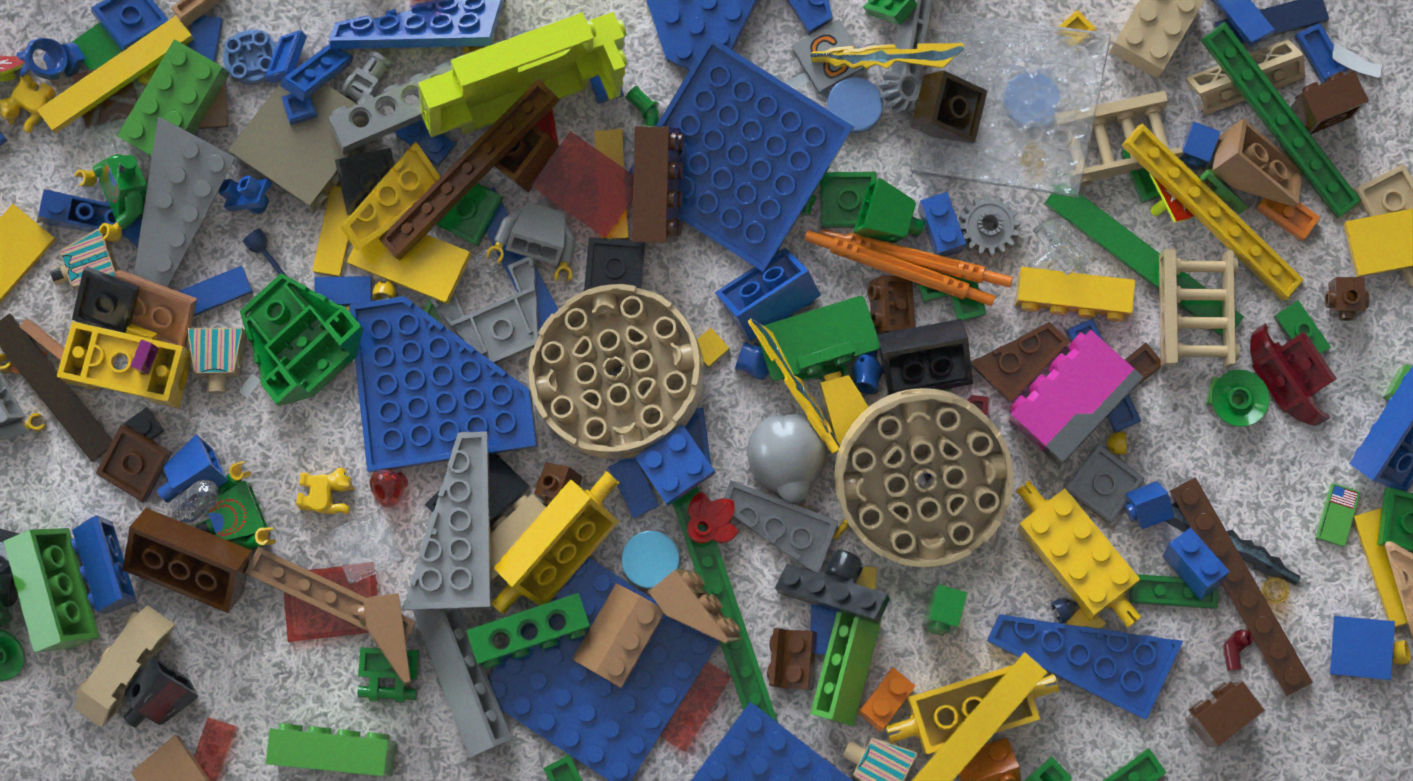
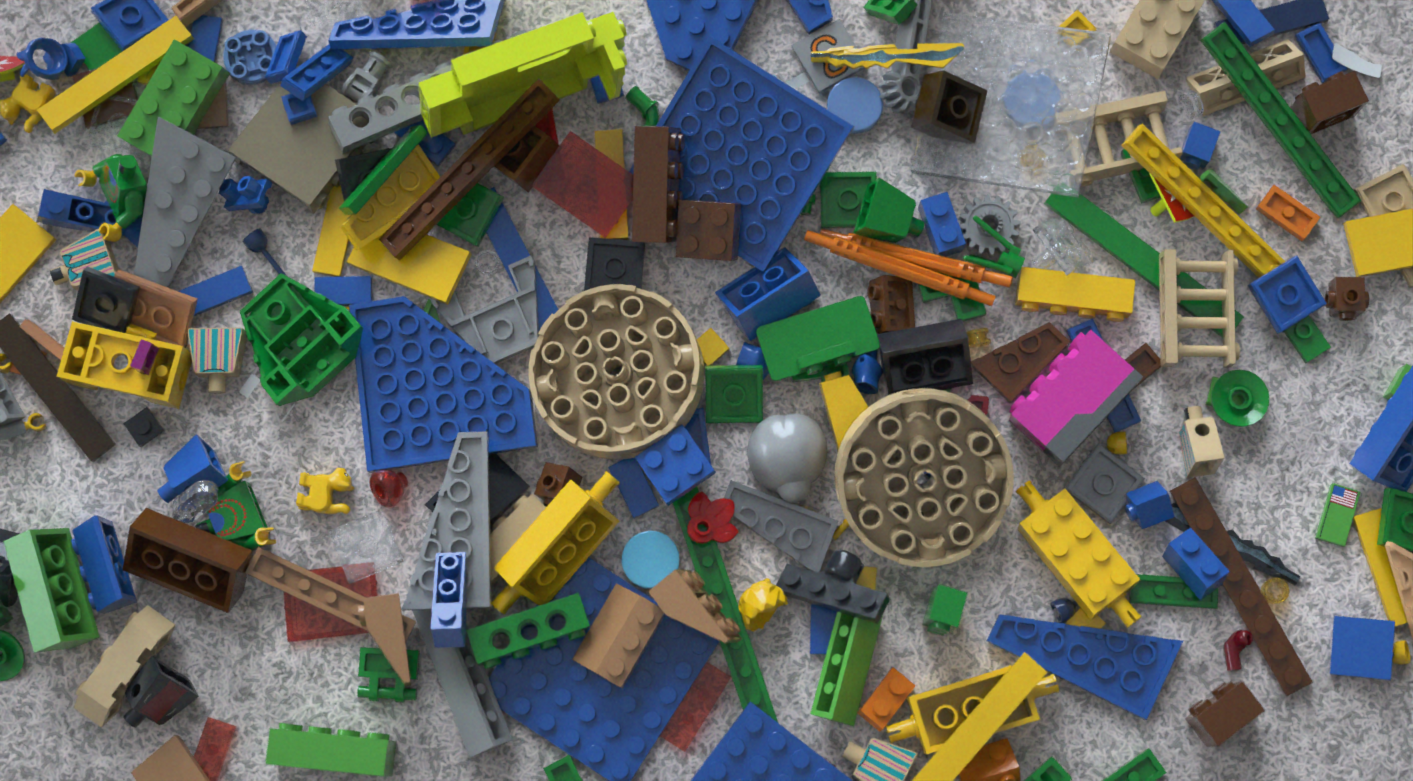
reddish brown tile [95,424,172,503] -> none
yellow hinge [372,280,396,301] -> none
light grey torso [487,198,576,283] -> none
yellow sword [748,318,840,454] -> none
reddish brown bracket [767,628,817,691] -> none
medium nougat slope [1212,118,1302,207] -> none
dark red plate [1250,323,1337,426] -> none
none -> green tile [339,125,427,215]
none -> blue slope [431,552,466,648]
none -> reddish brown brick [675,200,741,261]
none -> green plate [705,365,763,423]
none -> yellow hair [738,578,788,632]
none -> green plant [963,216,1025,278]
none -> clear yellow bush [966,328,991,348]
none -> tan torso [1179,406,1224,478]
none -> blue tile [1247,255,1327,334]

